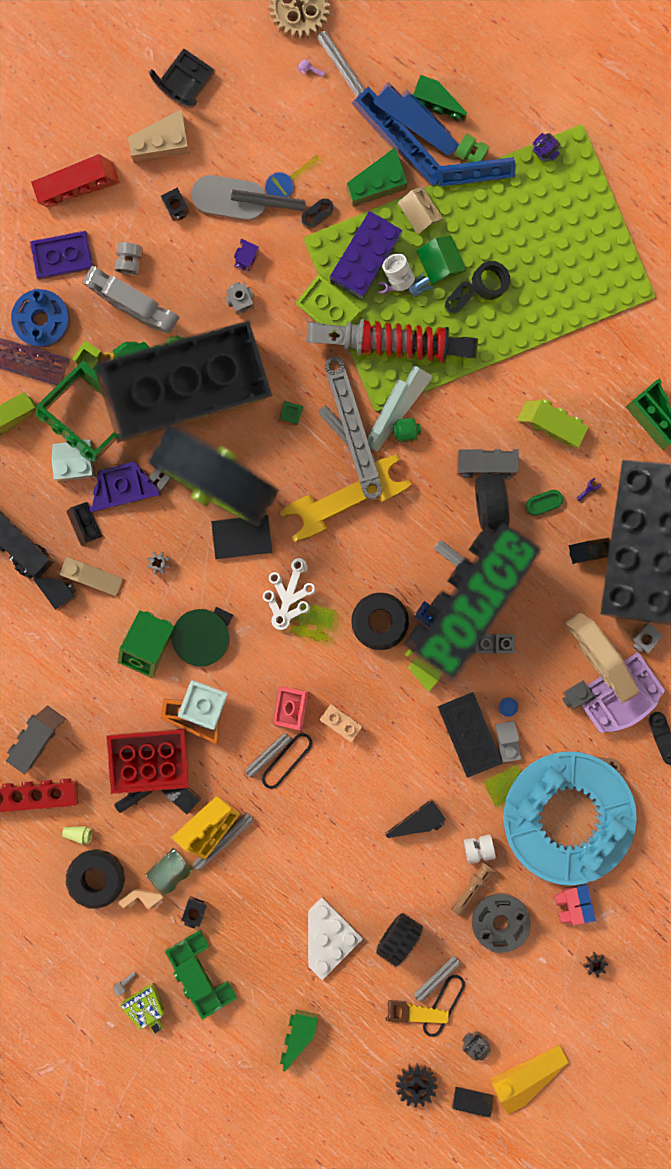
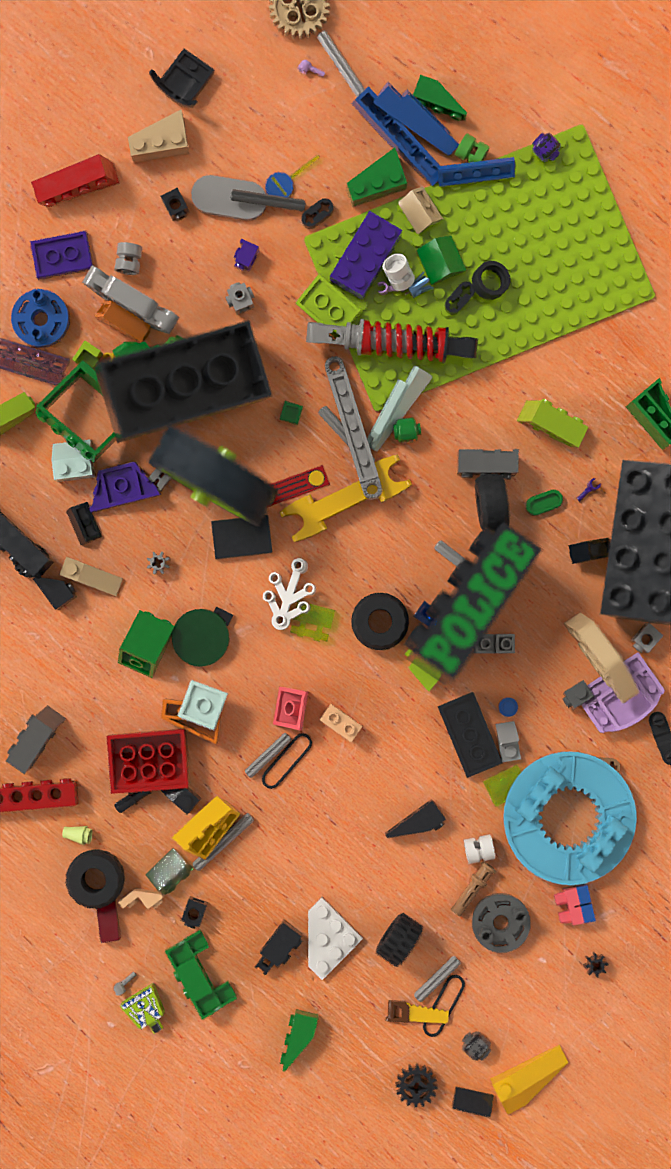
none -> orange slope [94,300,151,342]
none -> dark red slope [97,901,121,943]
none -> black brick [255,920,303,975]
none -> red sticker [268,465,330,507]

